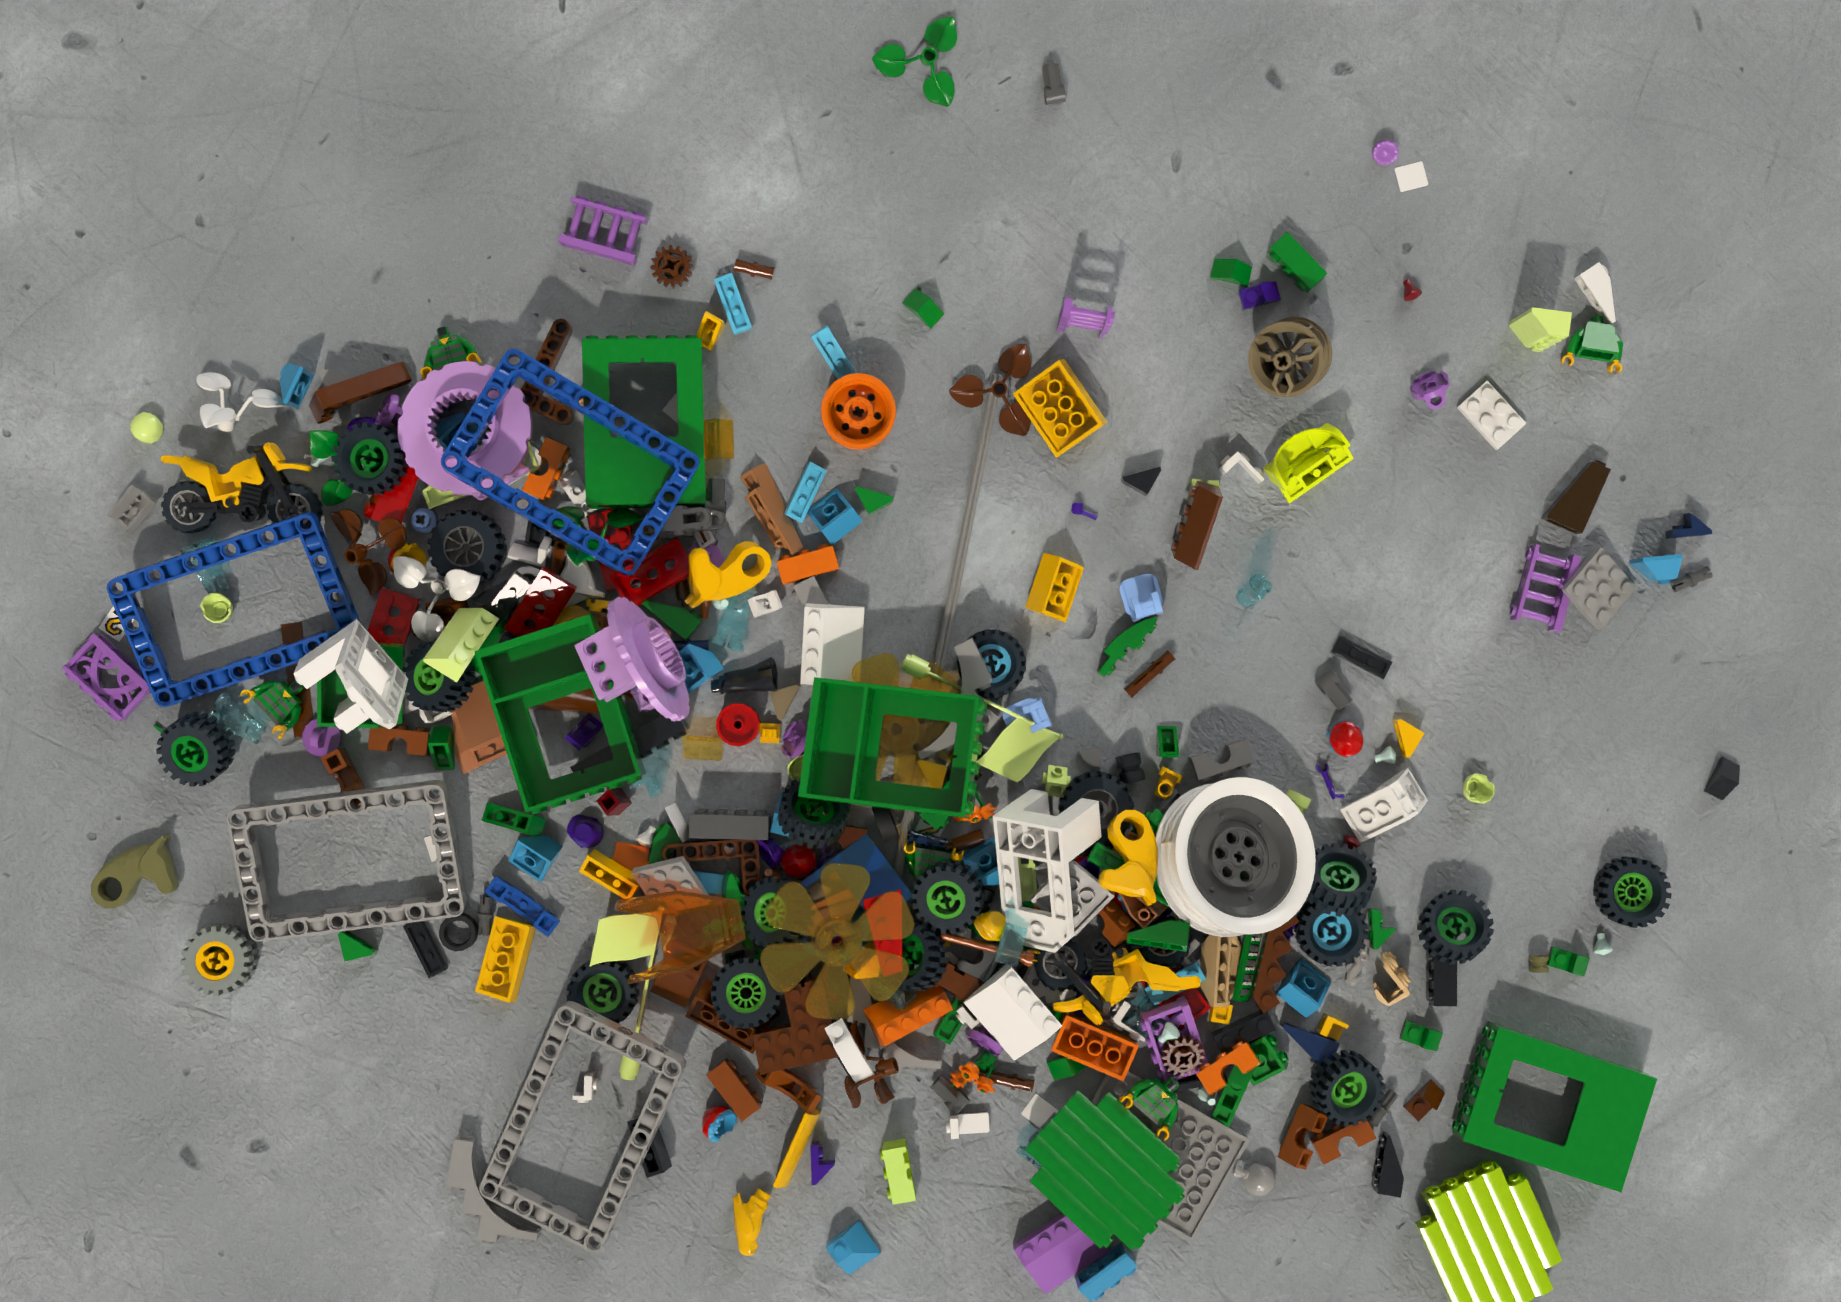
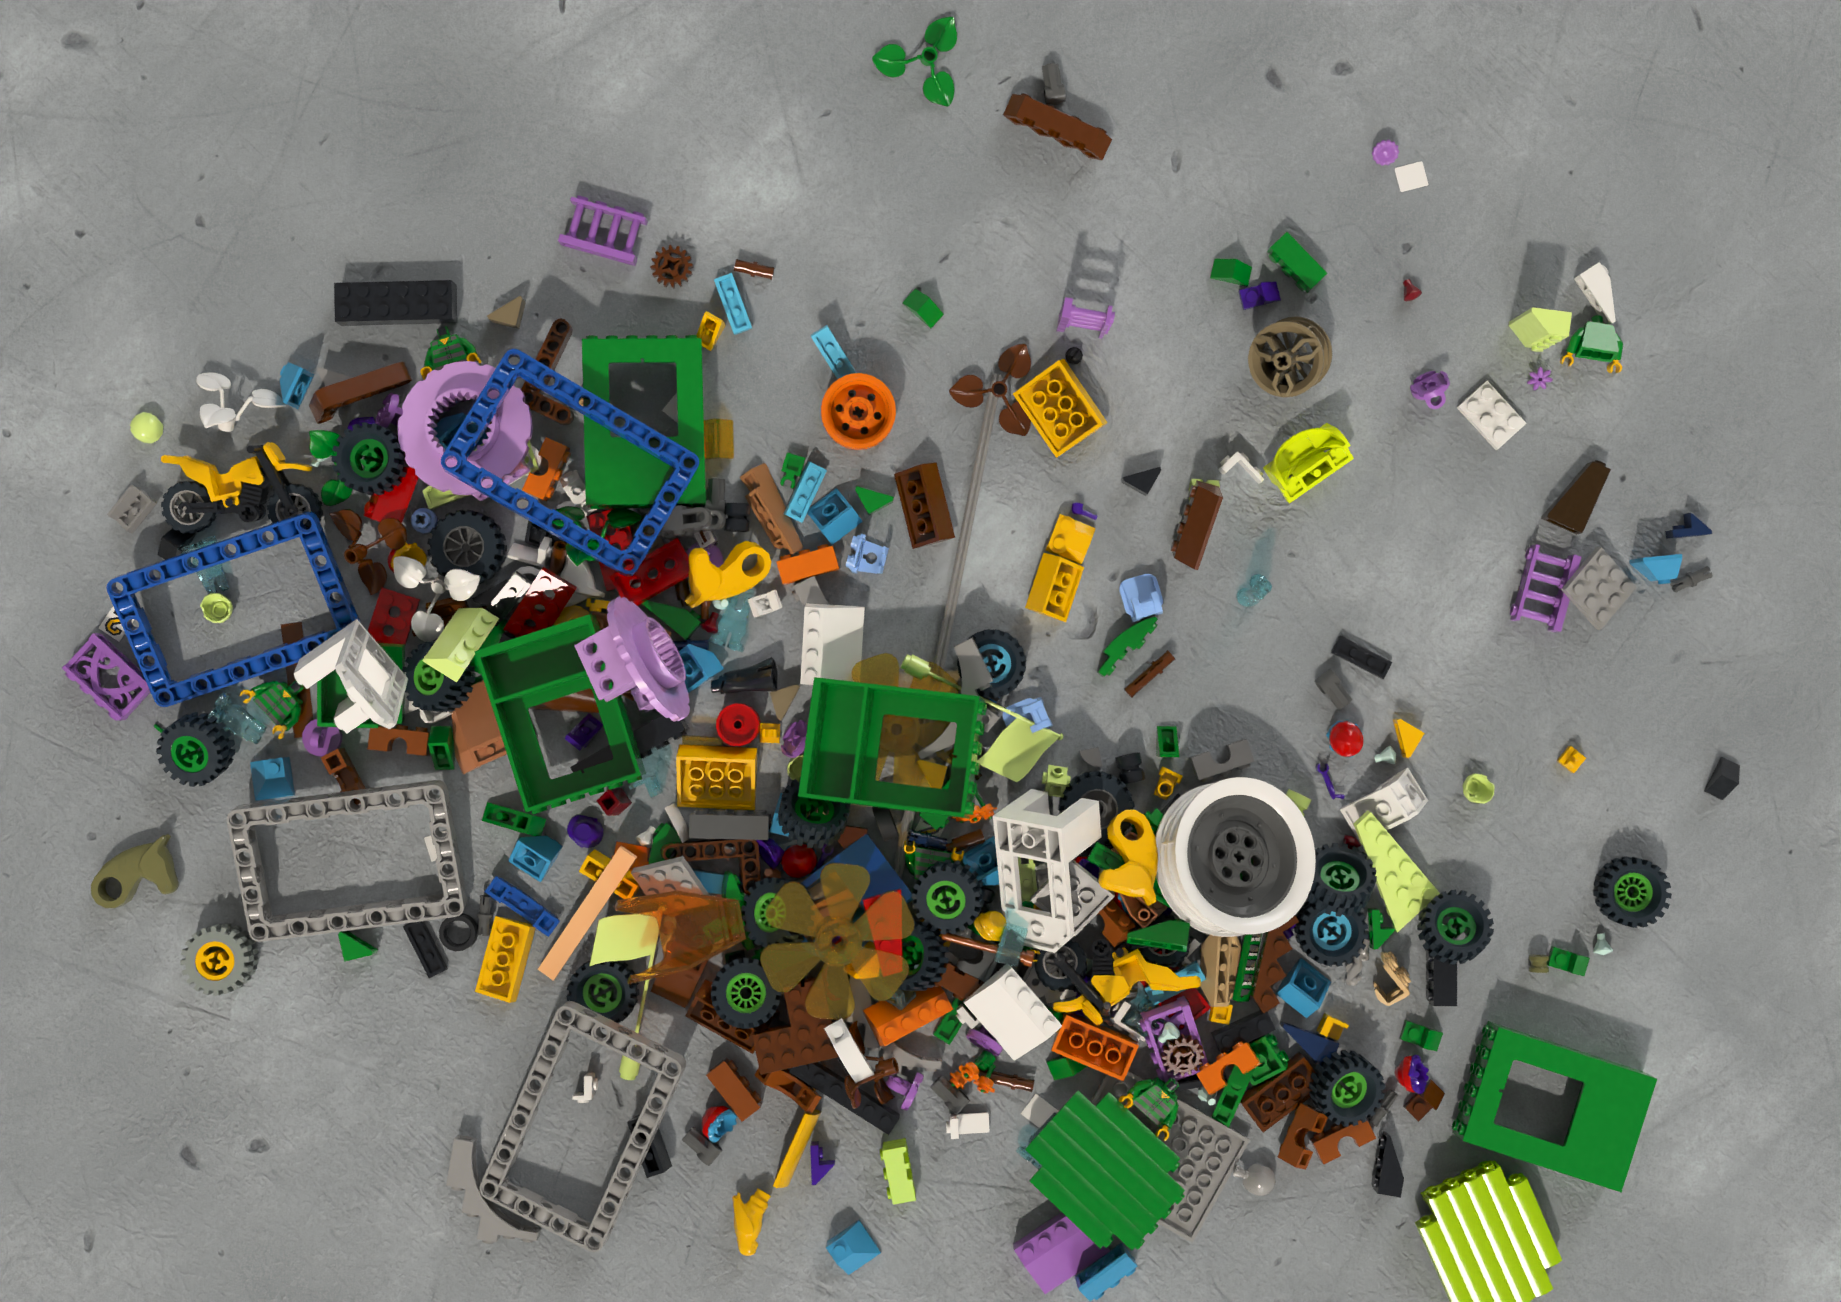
none -> black slope [158,528,196,560]
none -> dark azure slope [250,757,295,801]
none -> black brick [334,280,457,326]
none -> dark tan slope [487,296,526,329]
none -> light nougat tile [538,845,637,981]
none -> yellow slope [676,745,757,810]
none -> dark grey piece [682,1126,723,1166]
none -> dark red rock [701,612,719,634]
none -> black wheel [724,503,750,532]
none -> green plate [780,453,806,489]
none -> black brick [789,1062,900,1135]
none -> light blue piece [846,534,889,574]
none -> medium lavender tile [886,1072,924,1111]
none -> reddish brown slope [894,462,955,549]
none -> reddish brown brick [1003,93,1112,160]
none -> yellow slope [1045,514,1096,564]
none -> black piece [1065,347,1083,364]
none -> reddish brown slope [1240,1052,1316,1133]
none -> yellowish green wing [1353,810,1440,933]
none -> hair [1394,1054,1429,1094]
none -> medium lavender plant [1527,367,1553,390]
none -> yellow tile [1557,746,1586,773]

